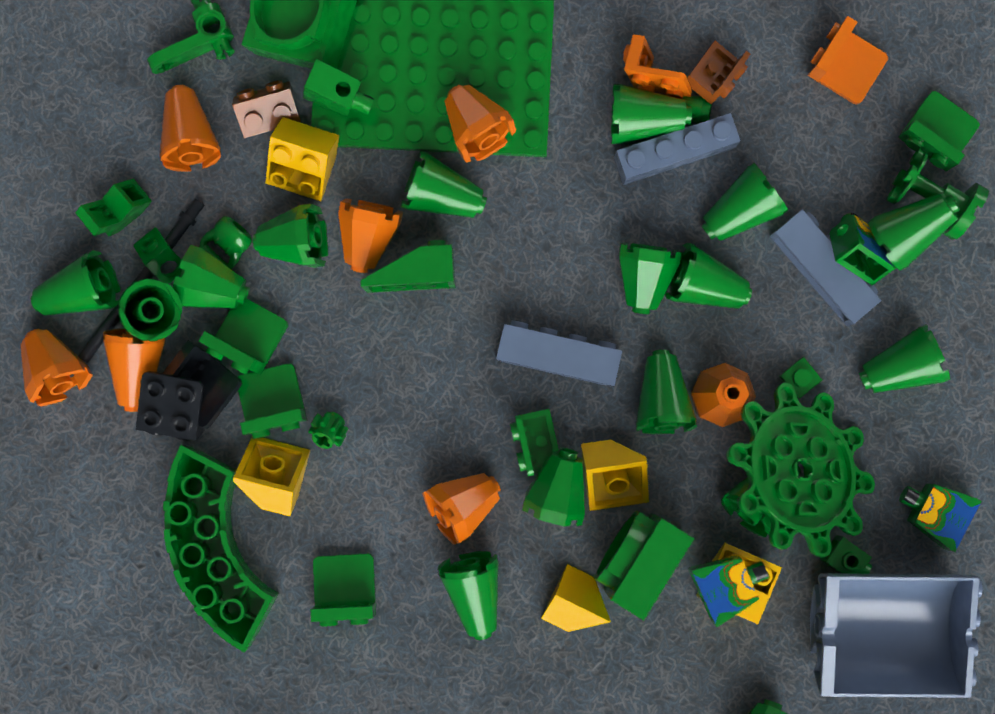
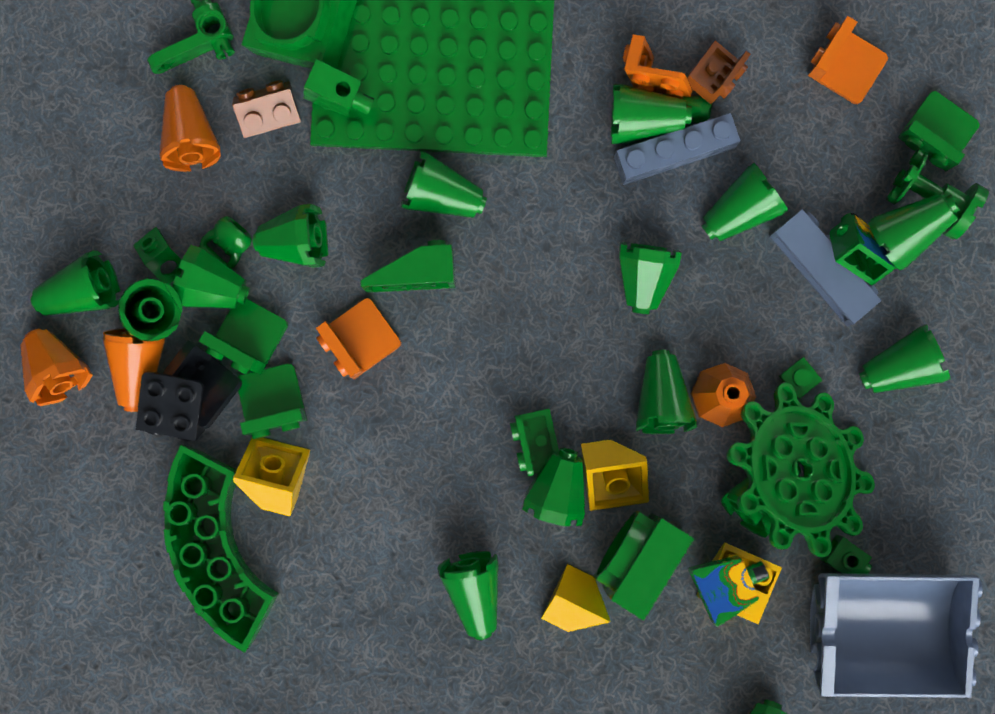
green brick [75,179,152,236] -> none
black bar [78,198,205,363] -> none
yellow slope [265,117,339,201] -> none
green gear [308,412,348,449] -> none
green bracket [310,553,376,626] -> none
orange cone [338,198,403,273] -> none
orange cone [422,473,501,545] -> none
orange cone [444,85,516,163] -> none
sand blue brick [496,320,622,387] -> none
green cone [665,243,752,309] -> none
torso [899,483,982,552] -> none
none -> orange bracket [316,298,401,379]

